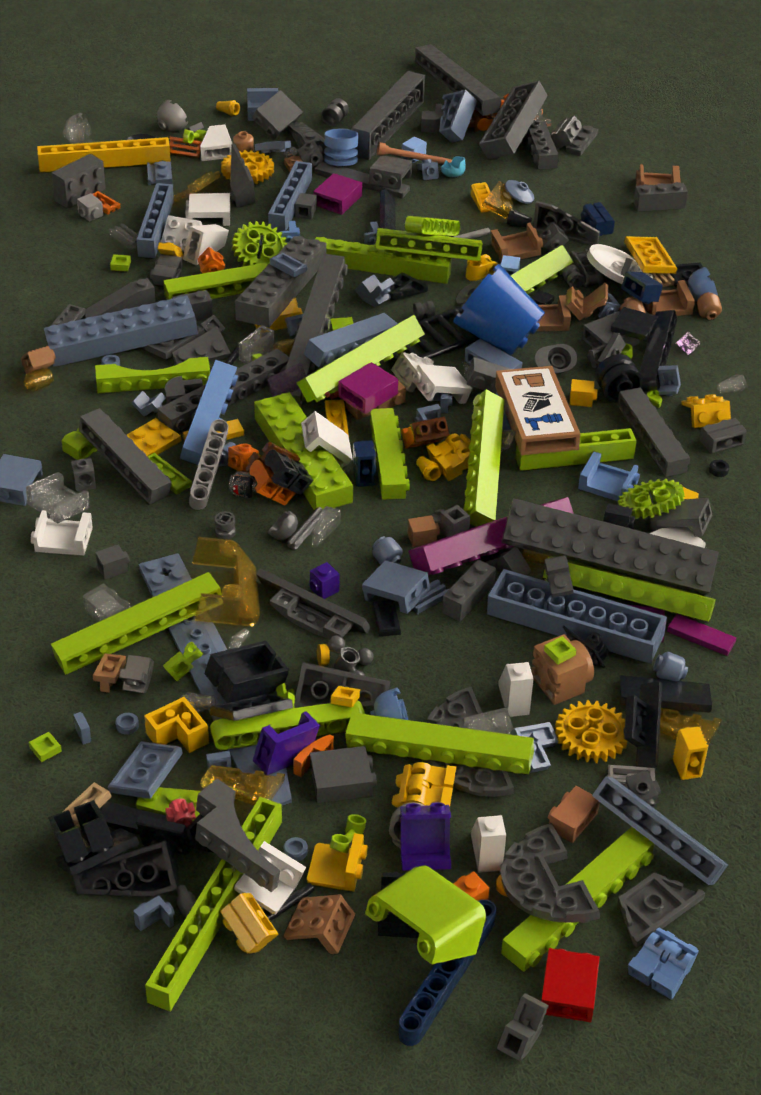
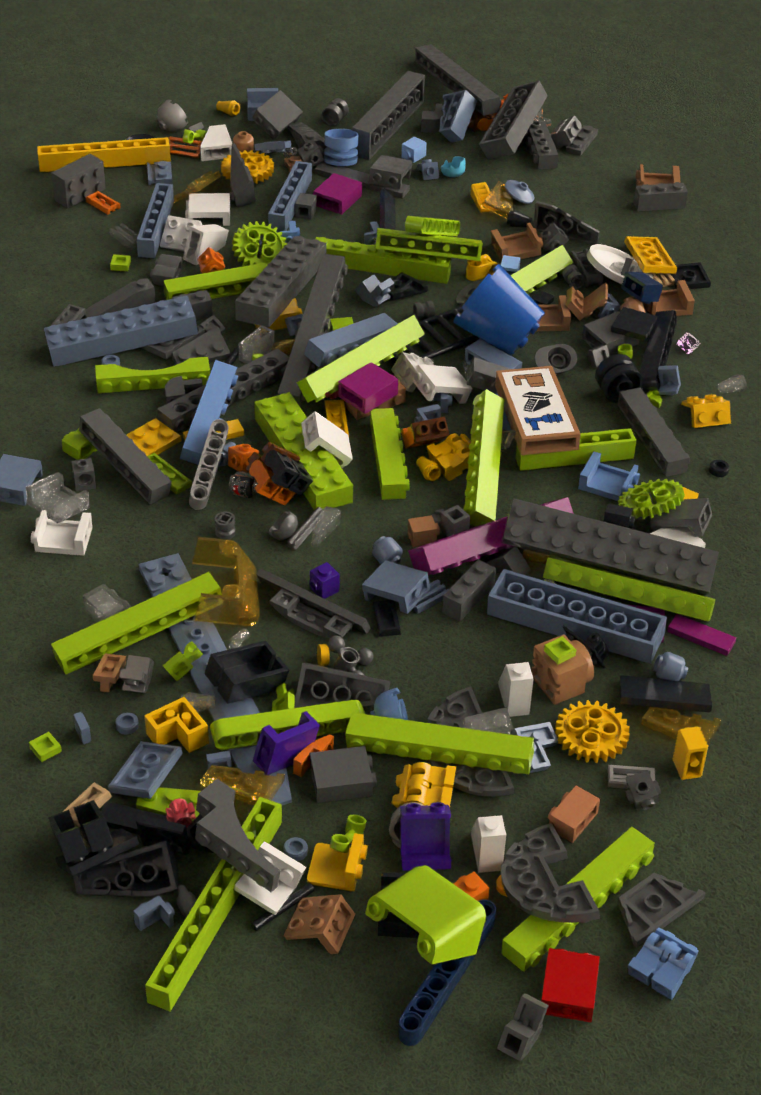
medium nougat brick [21,346,56,374] -> none
clear yellow brick [24,368,54,392] -> none
clear cylinder [63,113,92,144] -> none
light grey brick [77,193,103,221] -> none
dark grey brick [95,544,130,579] -> none
sand blue bracket [132,391,166,416] -> none
yellow slope [158,242,184,259] -> none
black tile [210,694,293,721] -> none
yellow brick [221,893,278,954] -> none
slope [268,363,306,397] -> none
sand blue tile [270,253,307,277] -> none
yellow tile [331,686,360,707] -> none
dark blue brick [353,441,376,487] -> none
nougat piece [377,142,452,164] -> none
light grey bar [454,228,490,239] -> none
dark grey brick [544,555,573,598] -> none
yellow brick [569,379,598,407] -> none
dark blue brick [581,202,615,236] -> none
sand blue brick [592,776,728,885] -> none
dark grey plate [598,332,626,364] -> none
black bracket [624,681,662,768] -> none
medium blue cylinder [688,267,718,302] -> none
medium nougat head [697,292,722,320] -> none
dark grey brick [699,418,747,454] -> none

